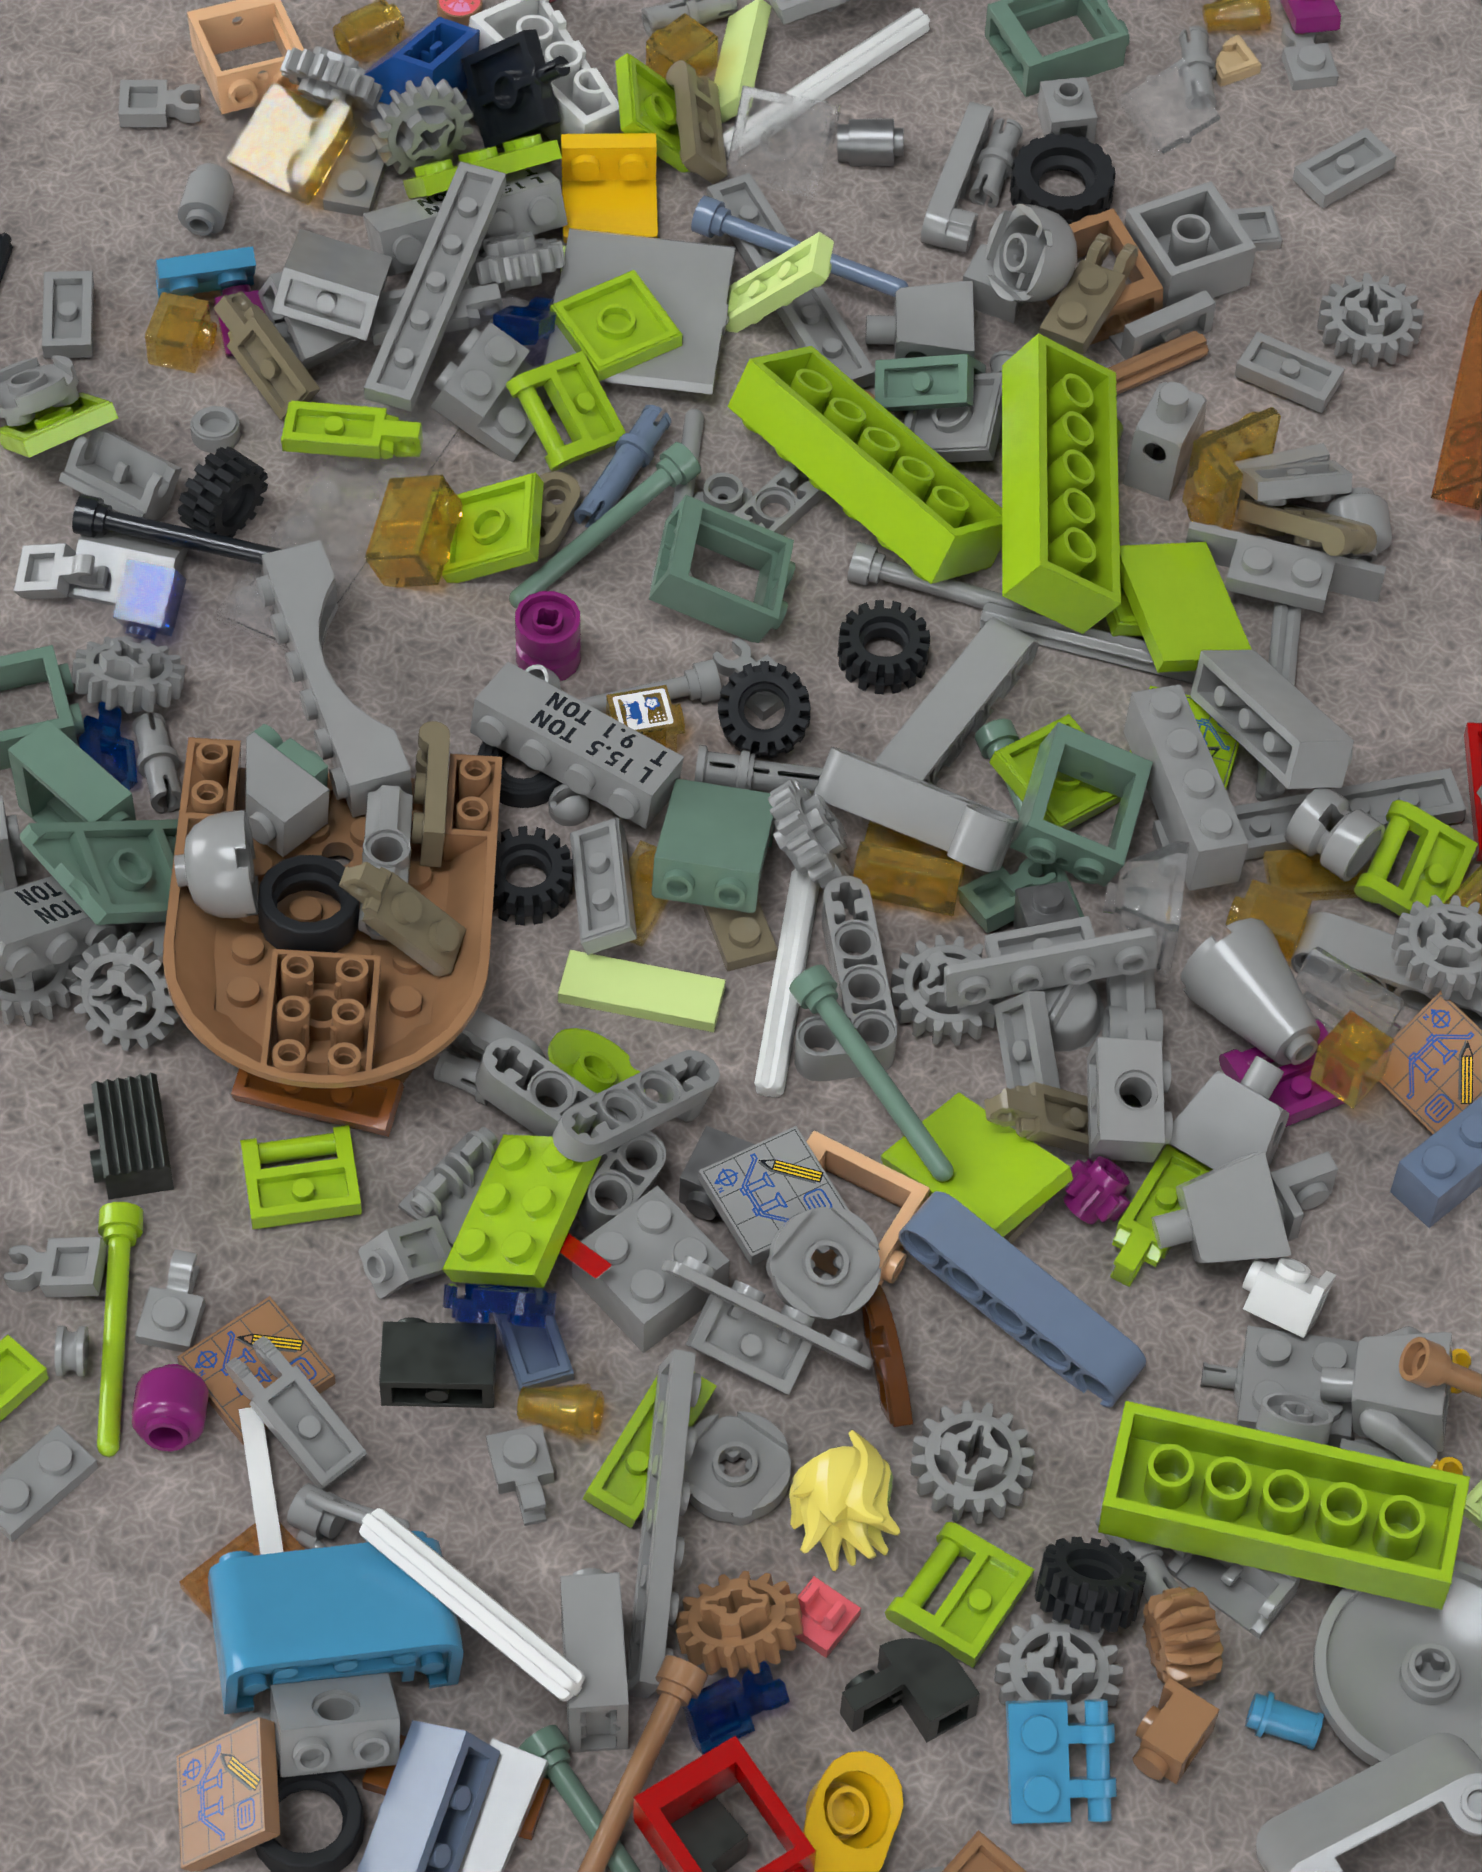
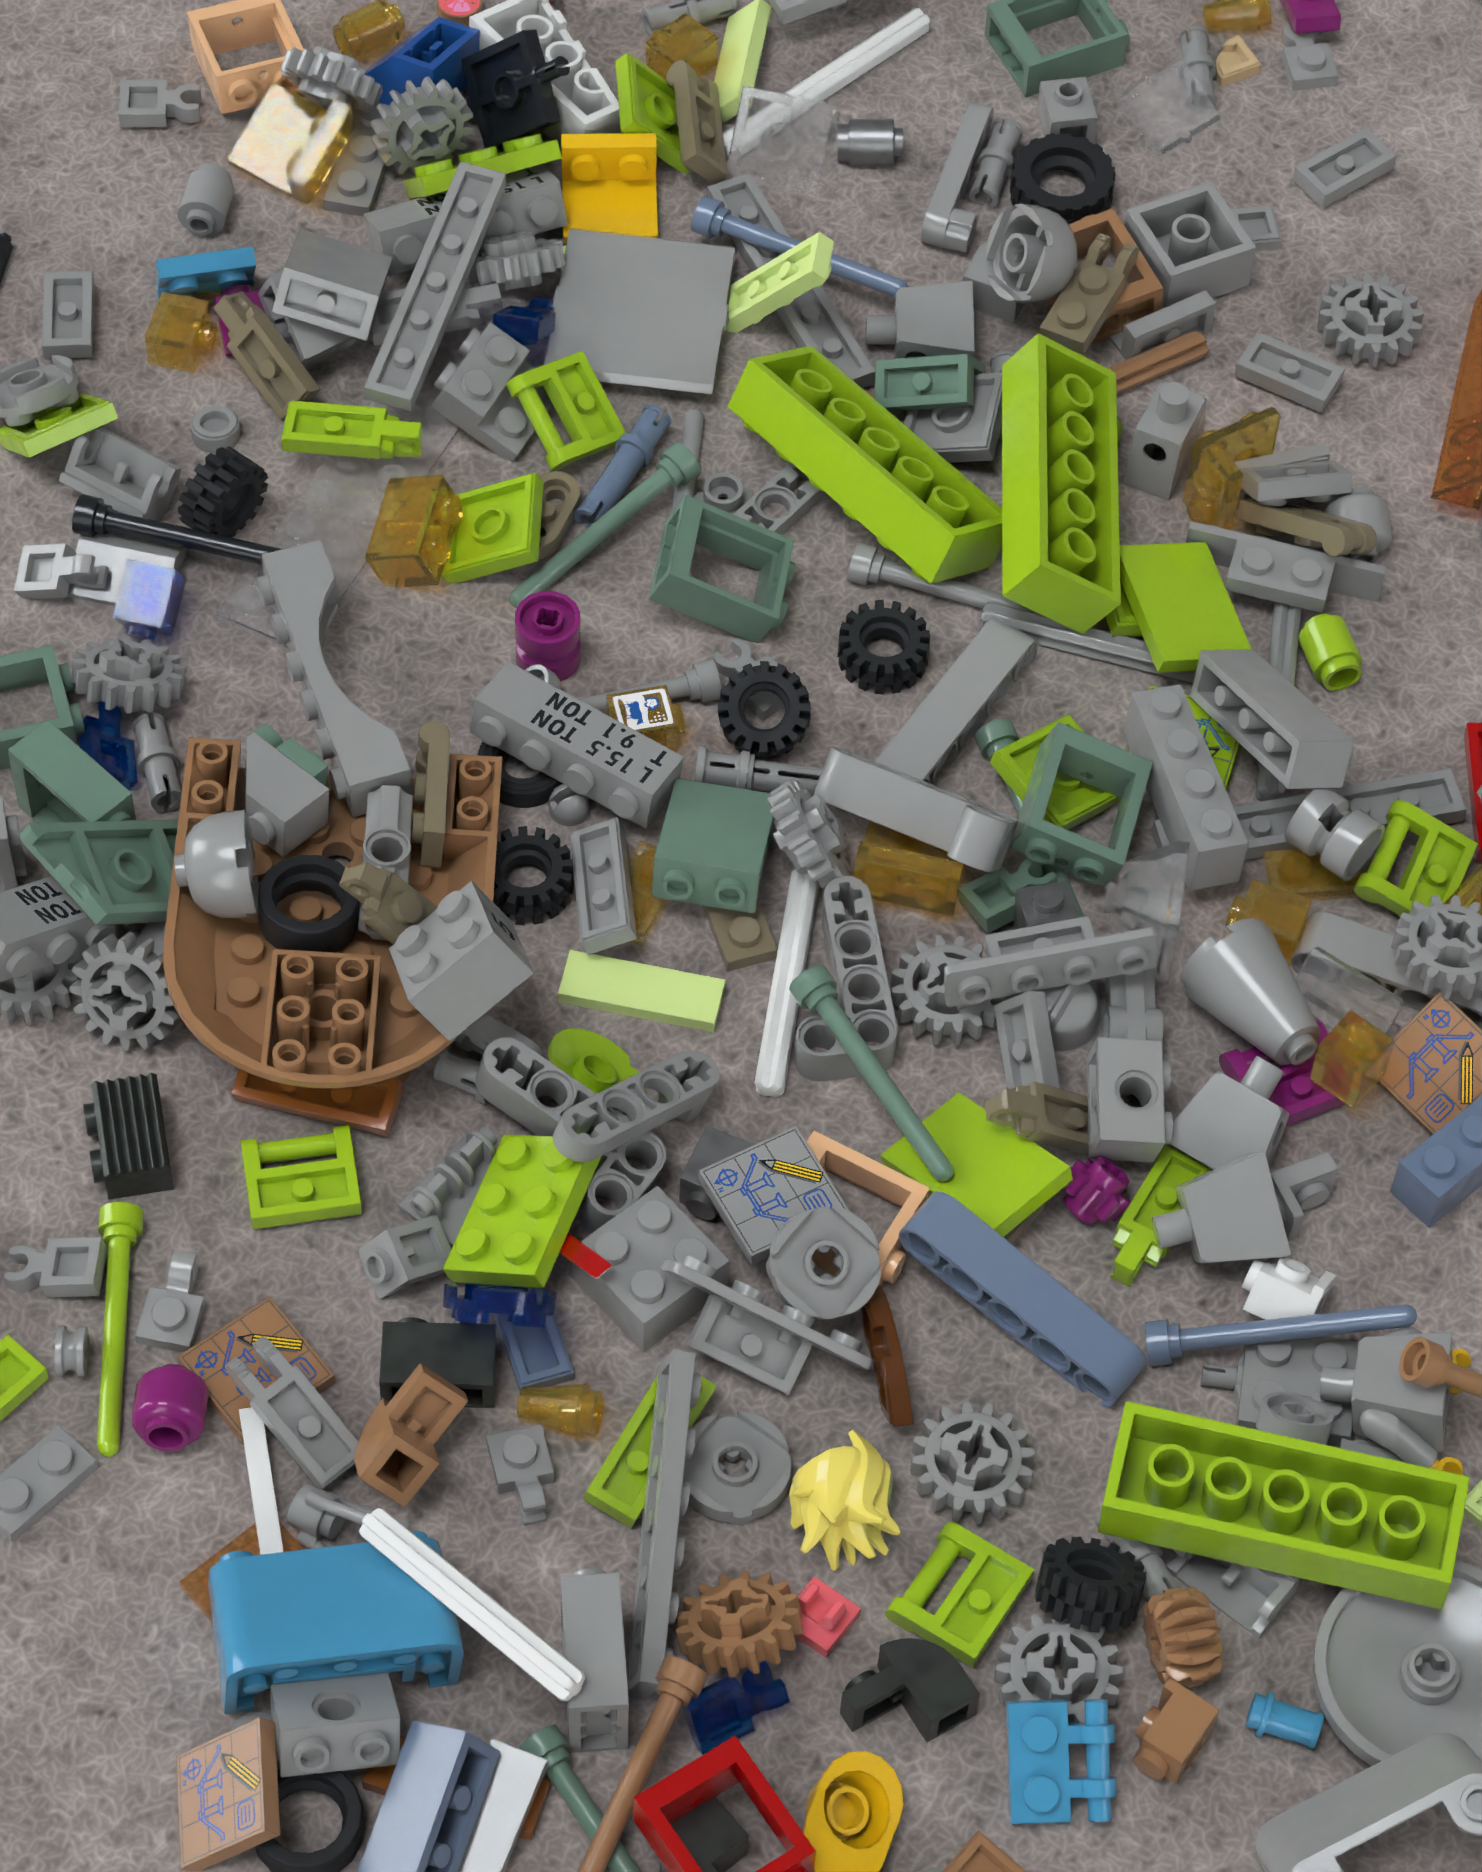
lime tile [550,270,683,382] -> none
none -> medium nougat brick [354,1363,468,1508]
none -> light grey brick [389,881,534,1041]
none -> sand blue piece [1145,1304,1417,1366]
none -> lime brick [1298,614,1363,691]

